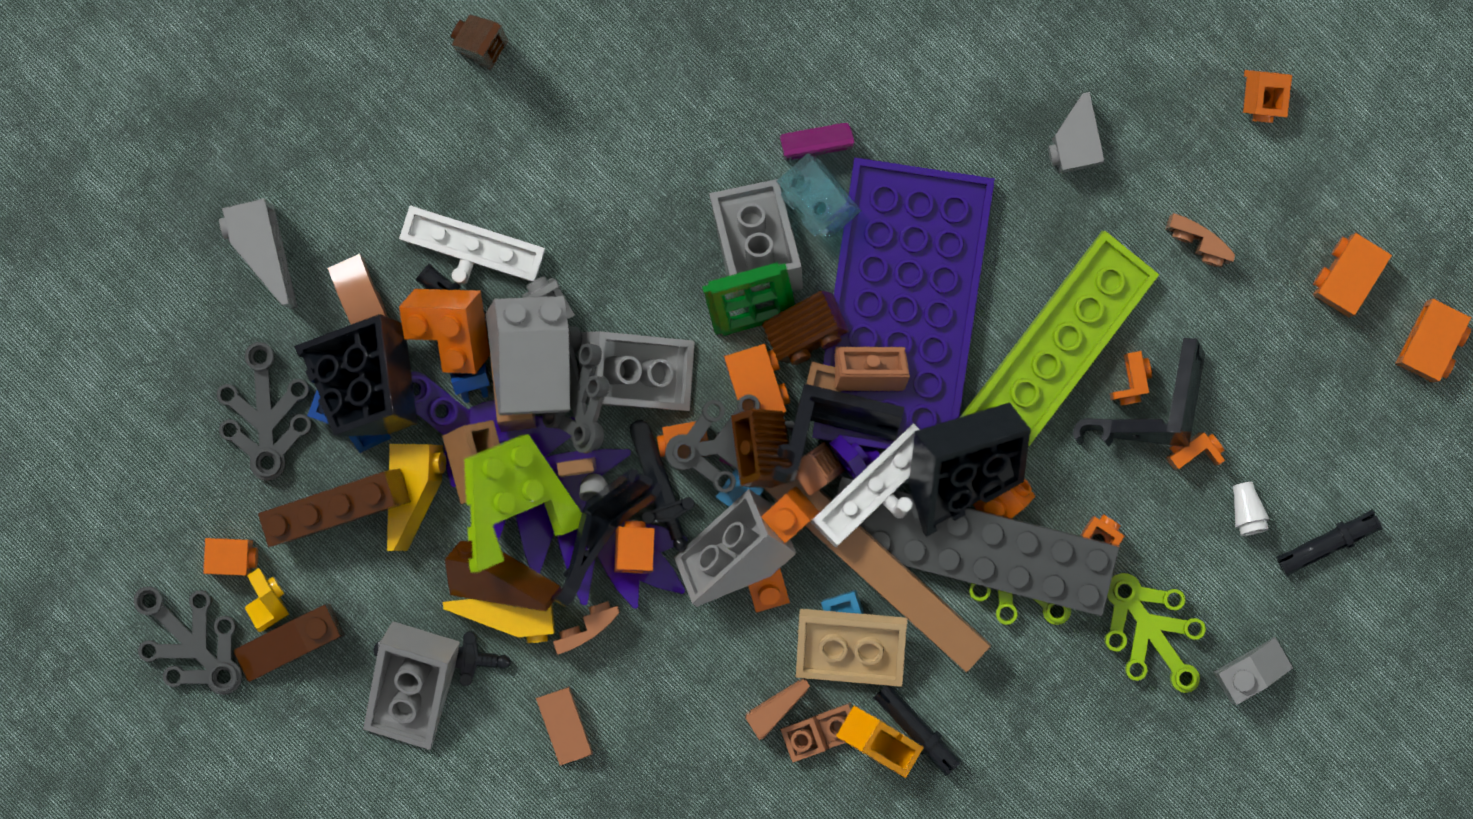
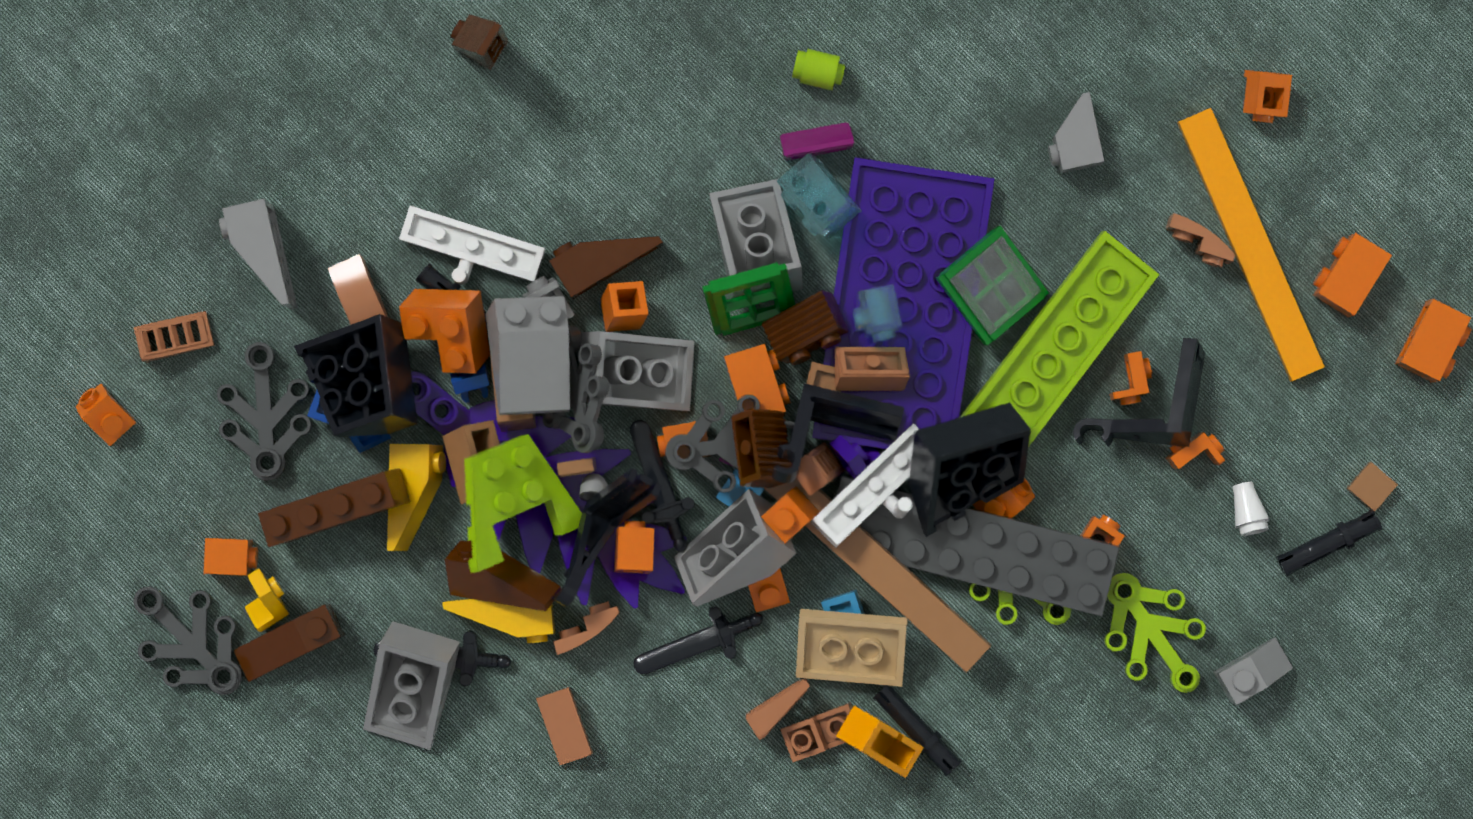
none -> orange bracket [76,384,136,446]
none -> nougat slope [134,311,215,363]
none -> reddish brown slope [550,236,663,299]
none -> orange brick [600,281,649,332]
none -> black sword [633,607,763,674]
none -> lime brick [792,49,845,91]
none -> clear light blue brick [852,284,902,343]
none -> clear piece [936,226,1049,346]
none -> light orange tile [1177,108,1324,382]
none -> medium nougat tile [1346,462,1398,512]

